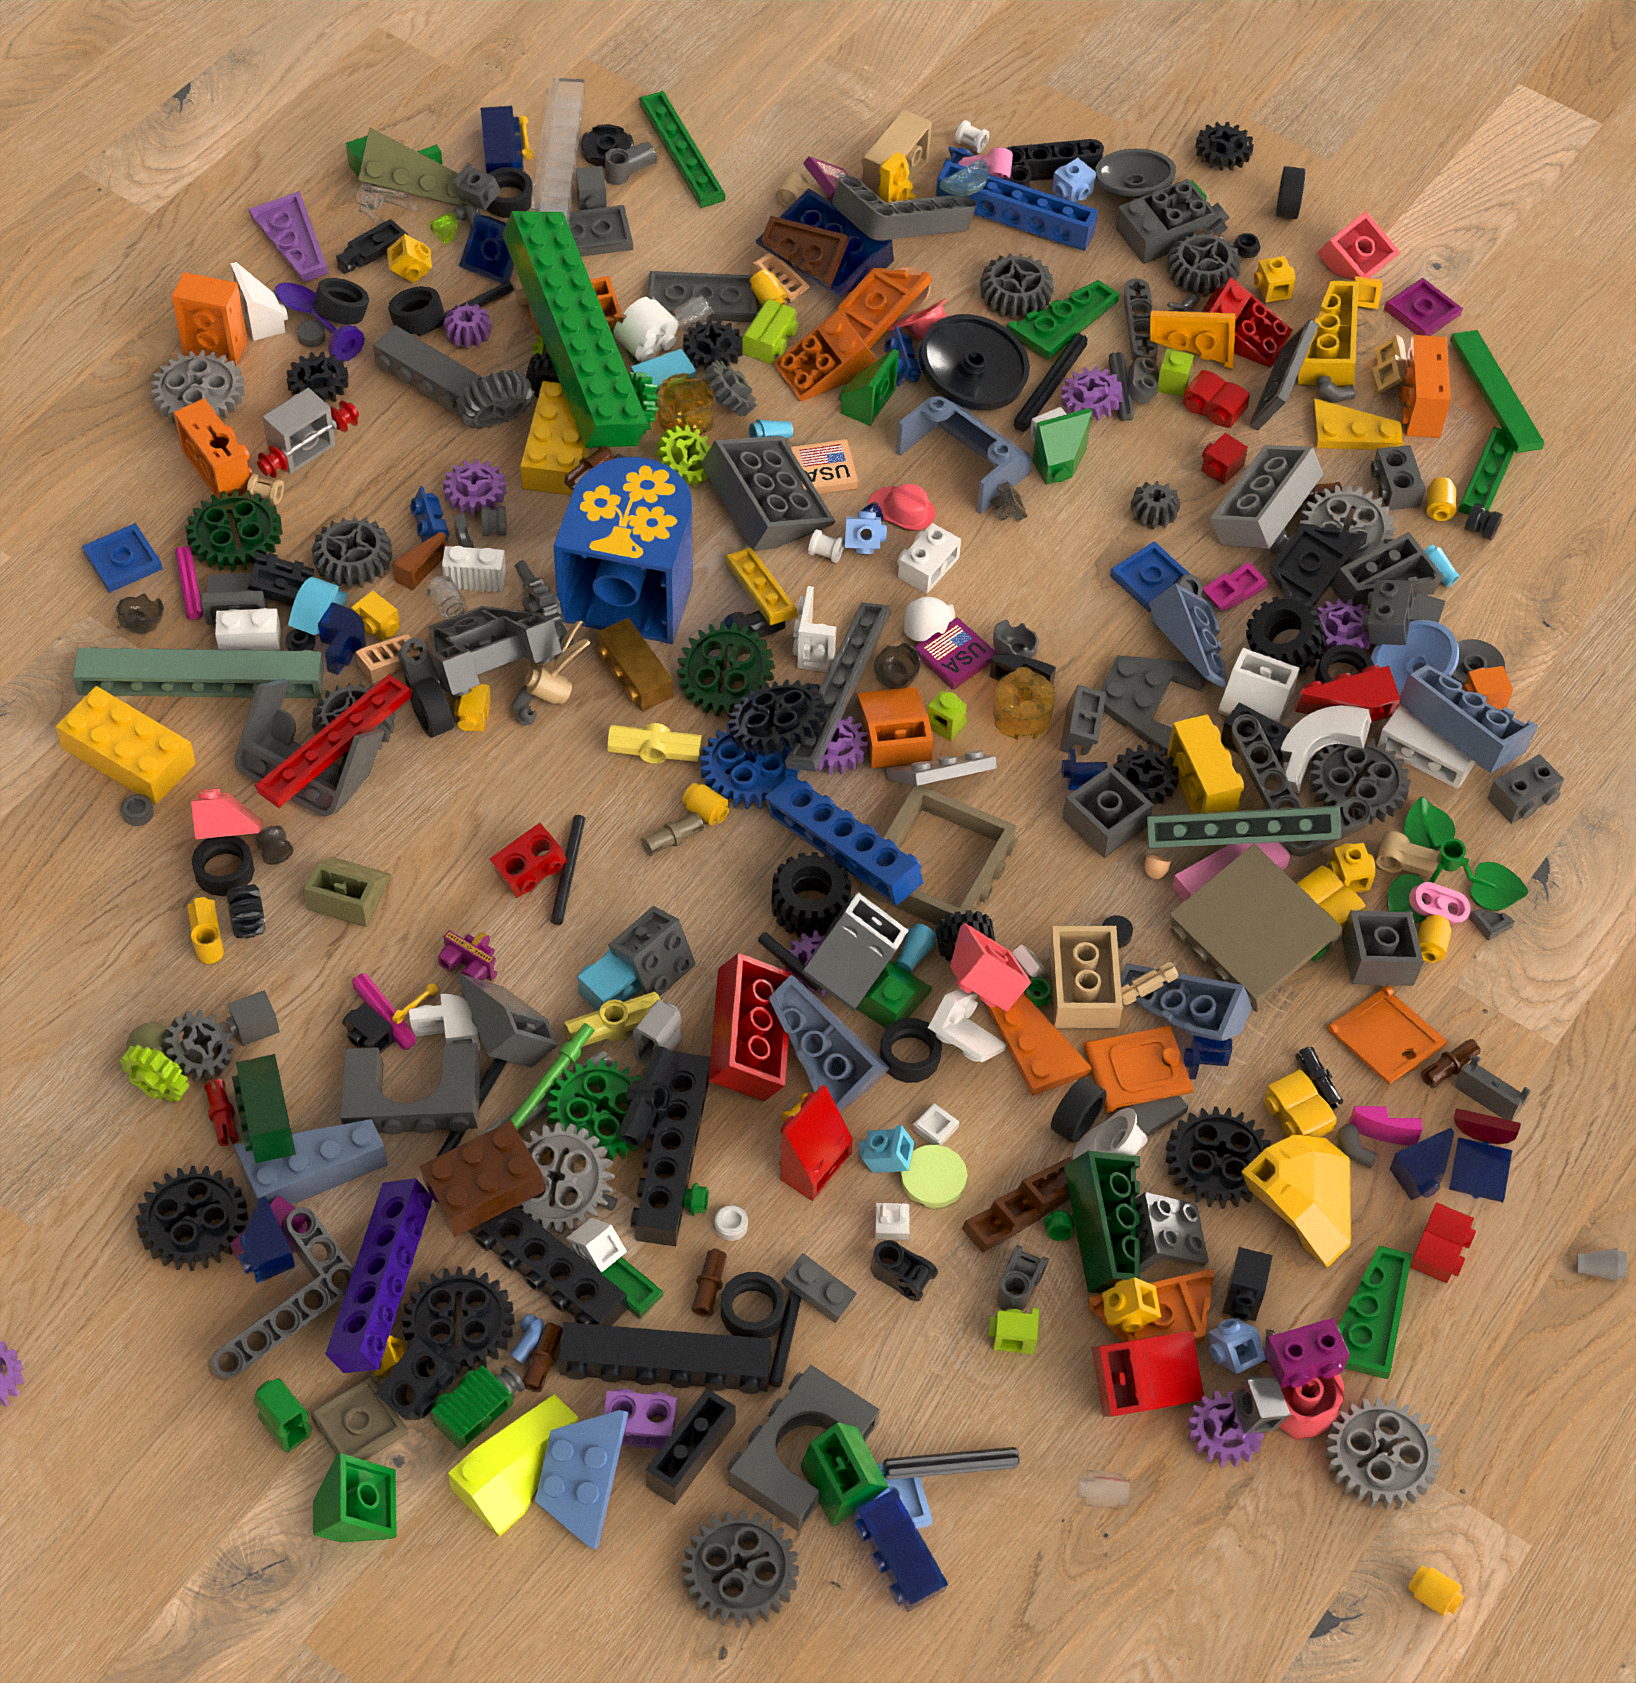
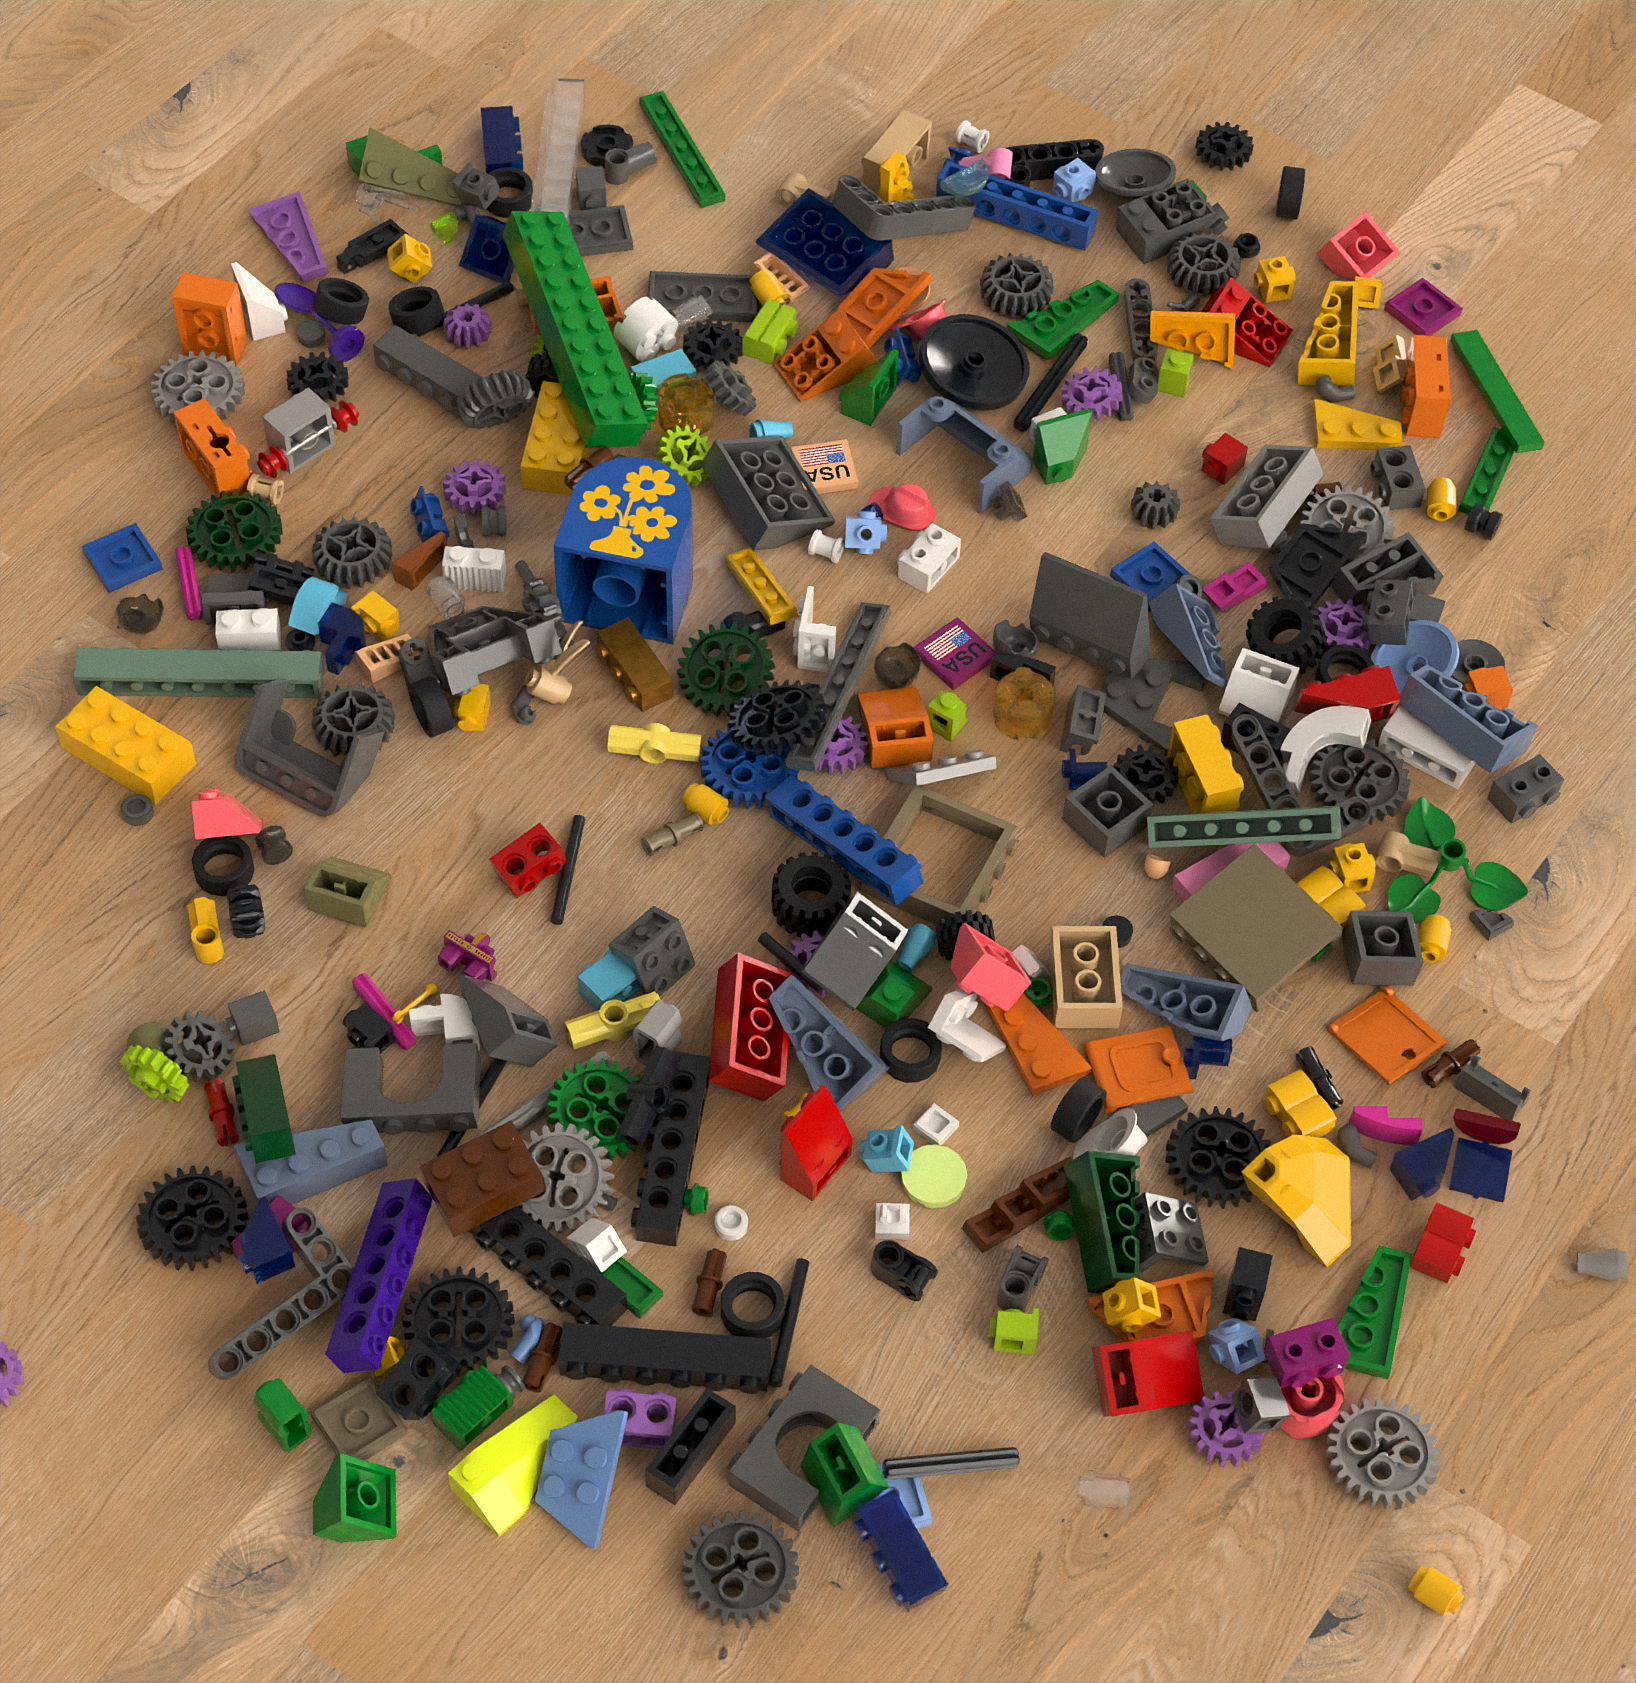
red plate [255,674,412,808] -> none
bright green bar [508,1023,594,1131] -> none
yellow hinge [518,115,533,160] -> none
reddish brown wing [761,216,849,288] -> none
dark grey plate [781,1253,857,1323] -> none
magenta tile [803,156,848,199] -> none
white hair [904,597,955,641] -> none
tan axle [1121,961,1179,1005] -> none
red brick [1182,370,1250,428] -> none
dark grey tile [1250,319,1319,430] -> none
bright pink plate [1409,882,1470,925] -> none
medium azure cone [1424,544,1460,588] -> none
none -> dark grey slope [1029,552,1151,680]

